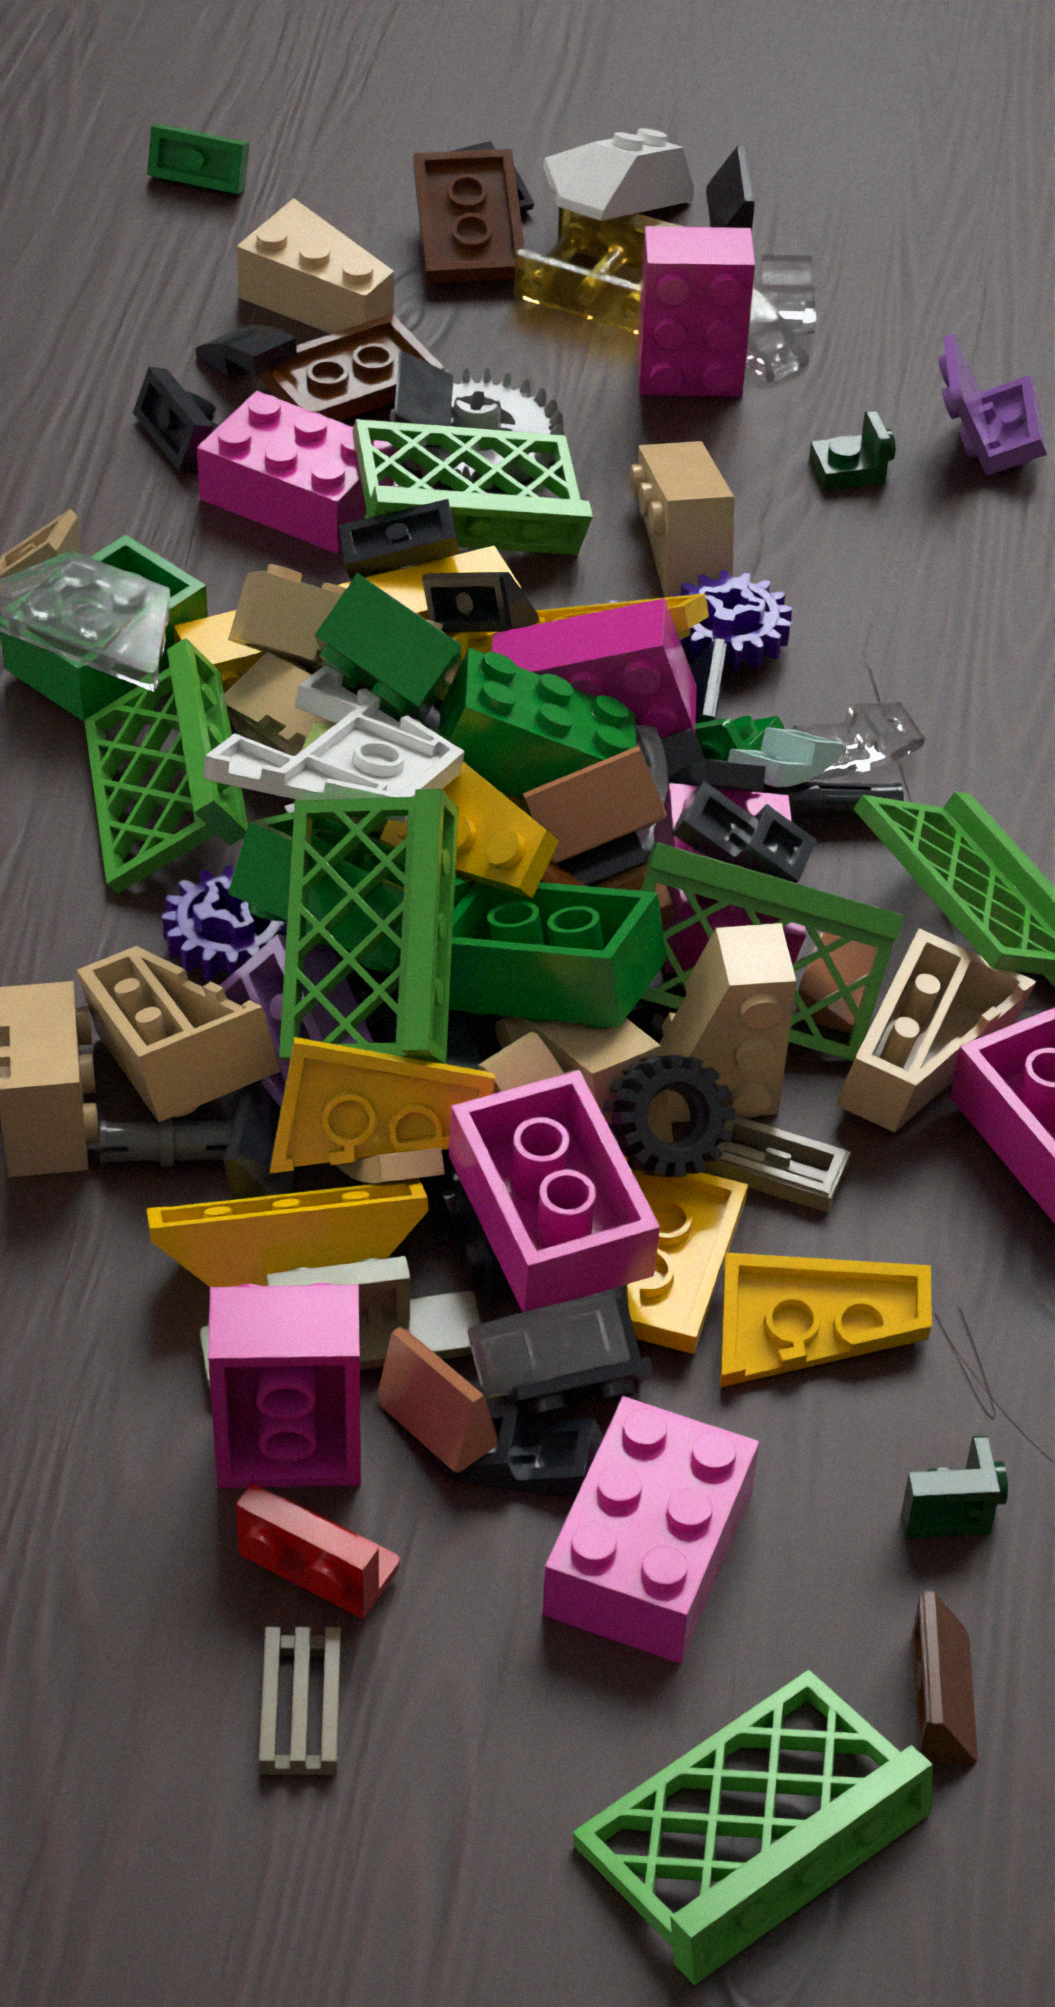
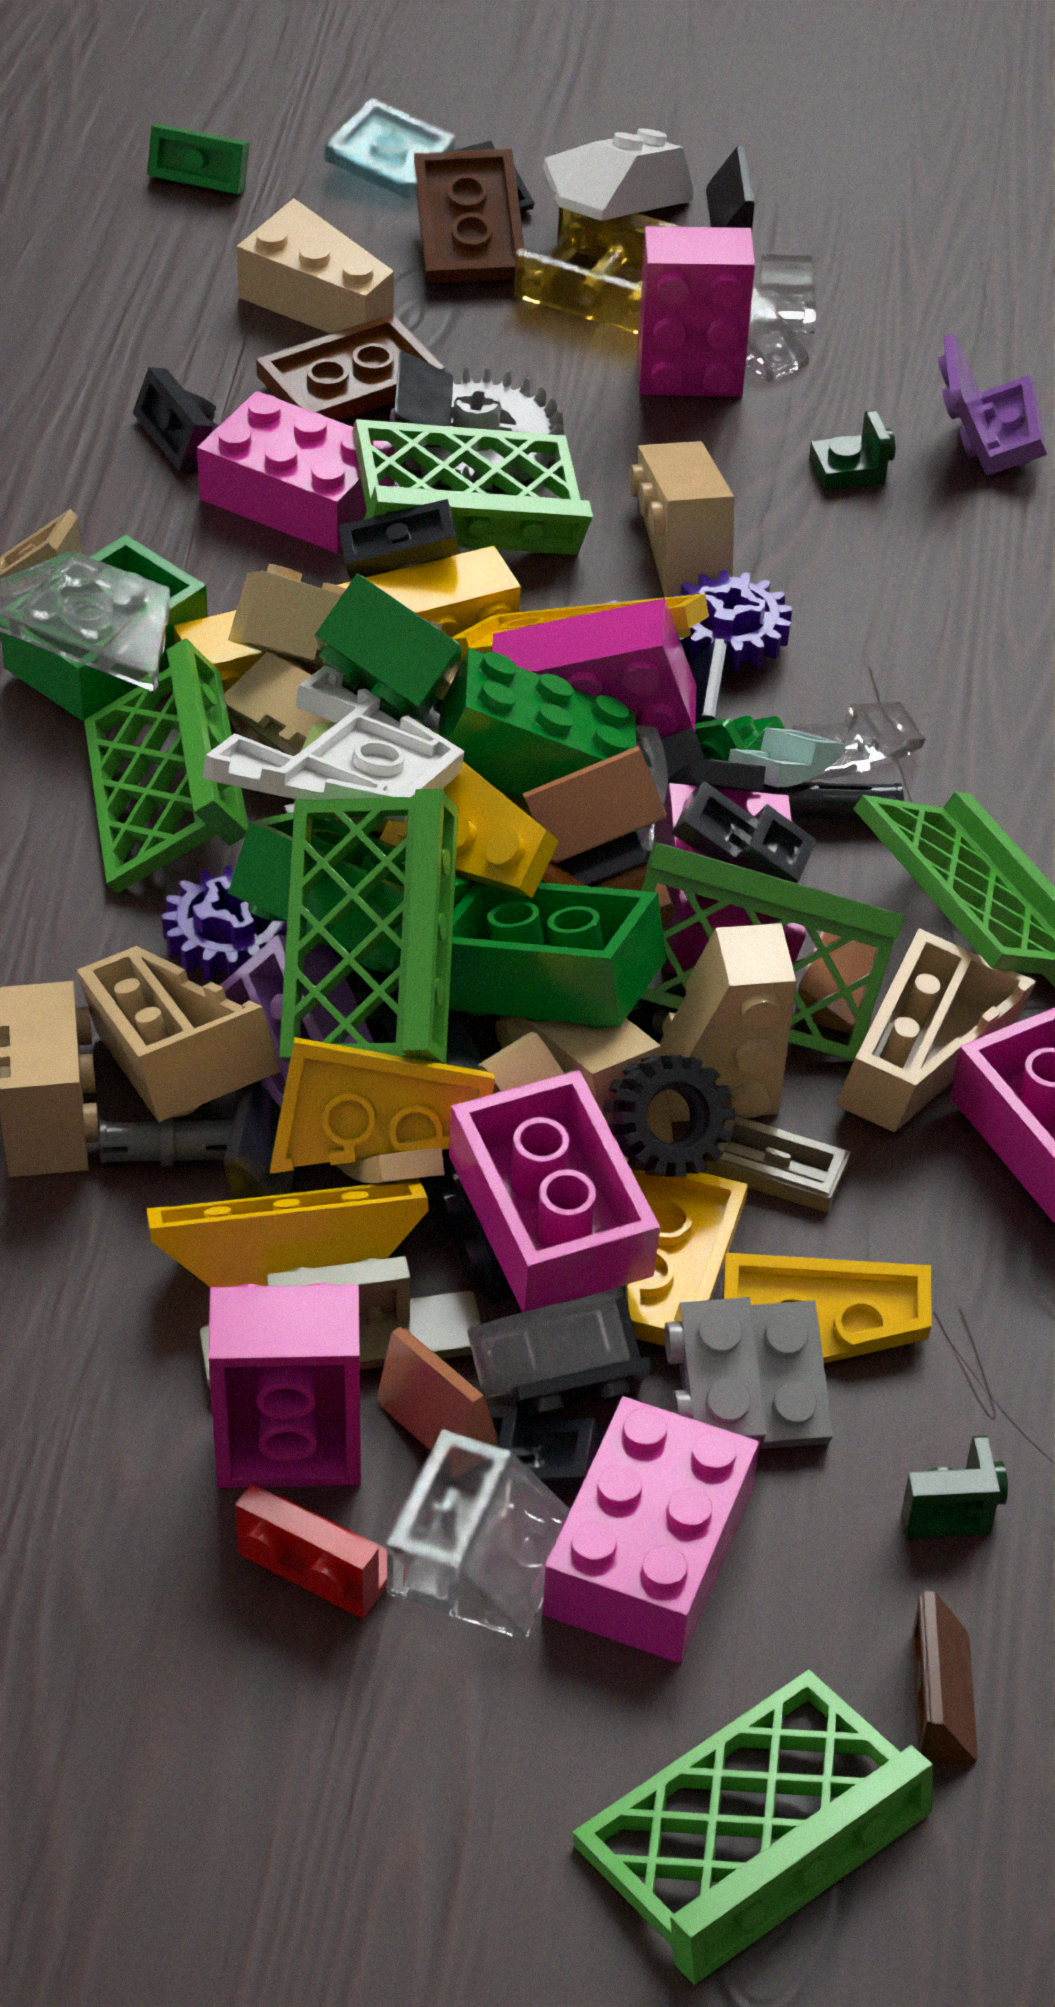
black slope [195,325,298,375] -> none
dark tan tile [259,1627,341,1775] -> none
black slope [421,572,540,632] -> none
none -> clear light blue plate [323,98,455,200]
none -> clear slope [387,1429,571,1641]
none -> light grey plate [664,1297,833,1449]

